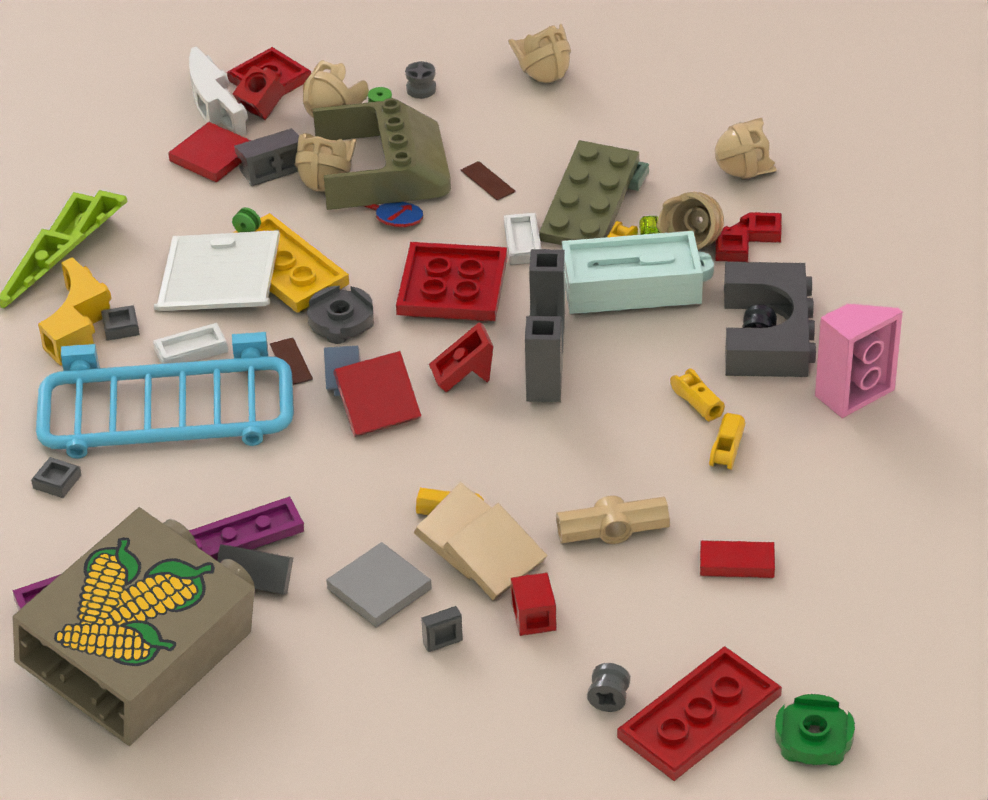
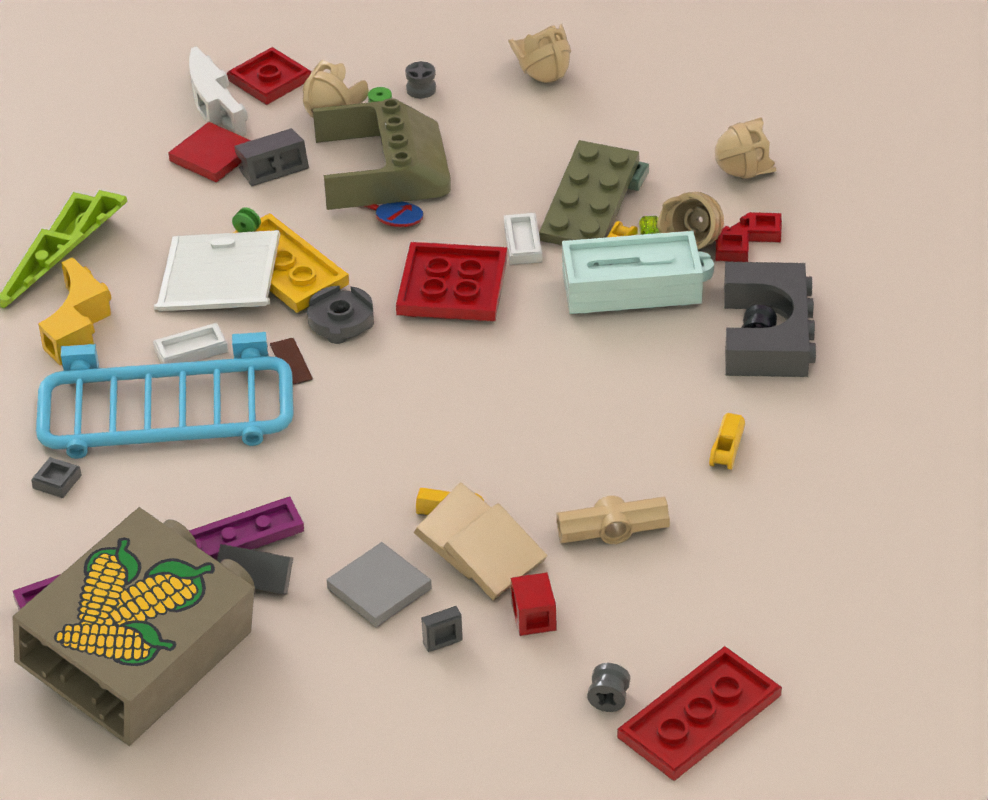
dark grey tile [101,305,140,340] -> none
red brick [233,65,286,120] -> none
tan helmet [295,133,357,192] -> none
sand blue slope [324,345,361,396] -> none
red tile [333,351,421,437] -> none
red slope [429,322,494,392] -> none
reddish brown sticker [461,161,515,200] -> none
dark grey arch [525,249,565,402] -> none
yellow bar [670,368,725,422] -> none
red tile [700,540,775,578] -> none
green plate [775,694,855,766] -> none
bright pink slope [815,304,903,418] -> none

